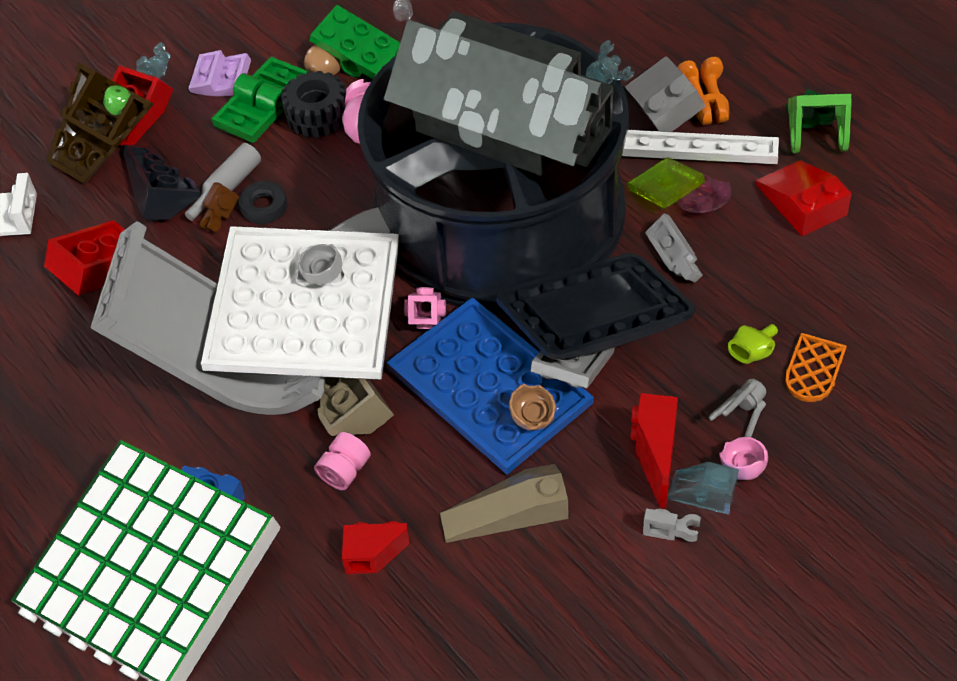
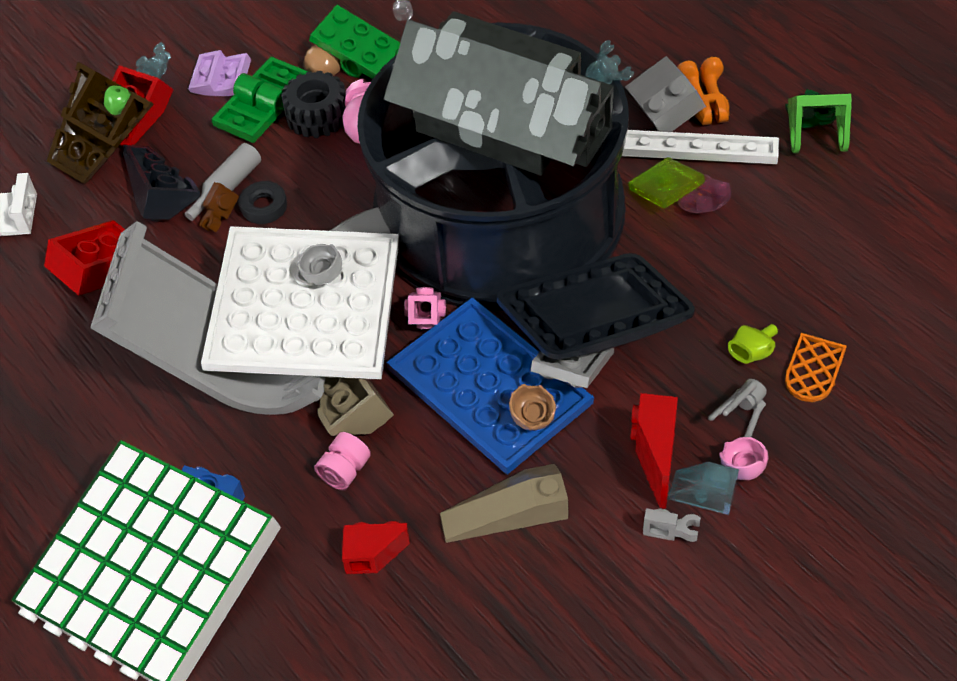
light grey hinge [645,213,702,283] -> none
red slope [755,160,852,236] -> none

